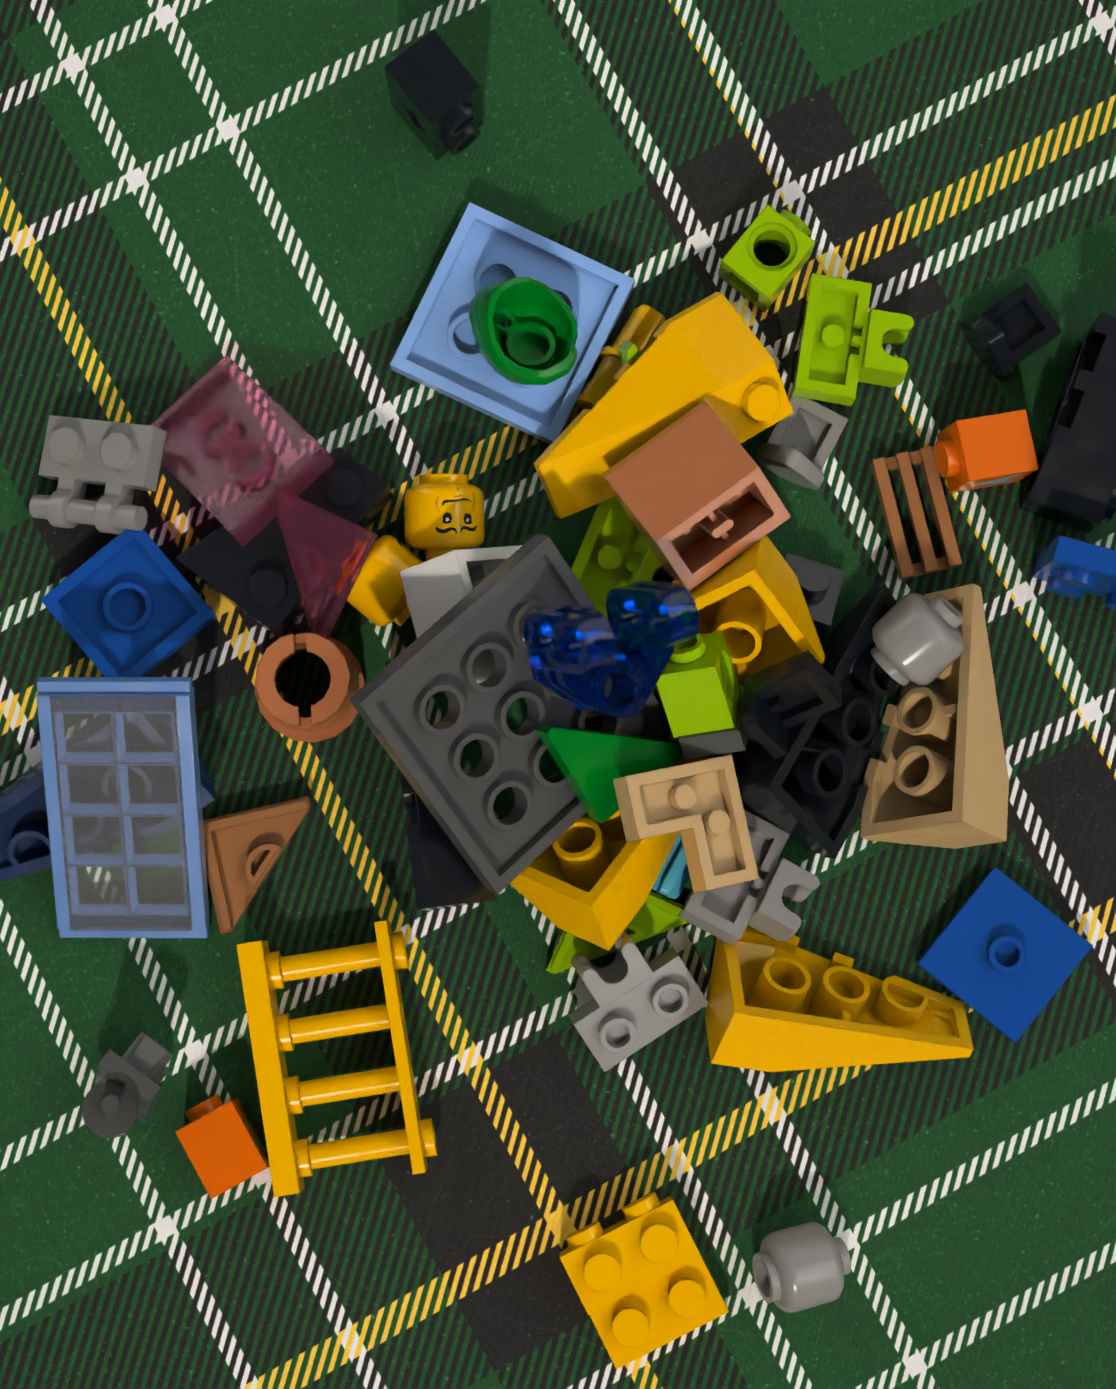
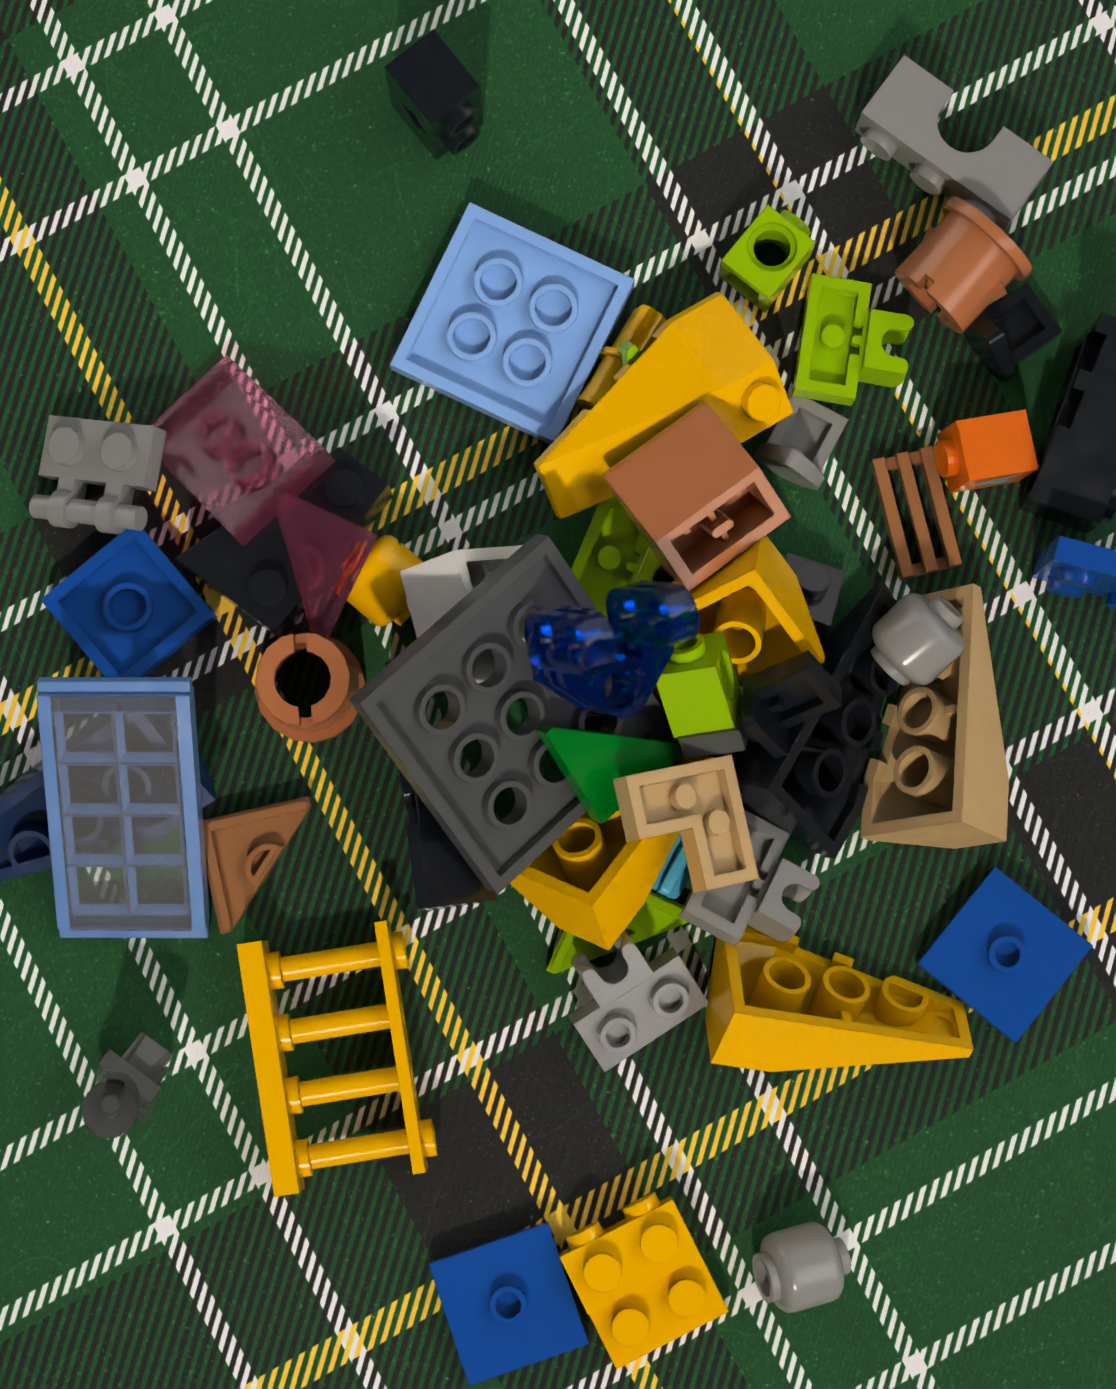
orange brick [175,1094,269,1199] -> none
yellow head [404,473,484,561] -> none
green hair [469,277,578,385] -> none
none -> blue plate [429,1221,589,1386]
none -> light grey arch [855,55,1054,231]
none -> nougat piece [895,196,1032,334]

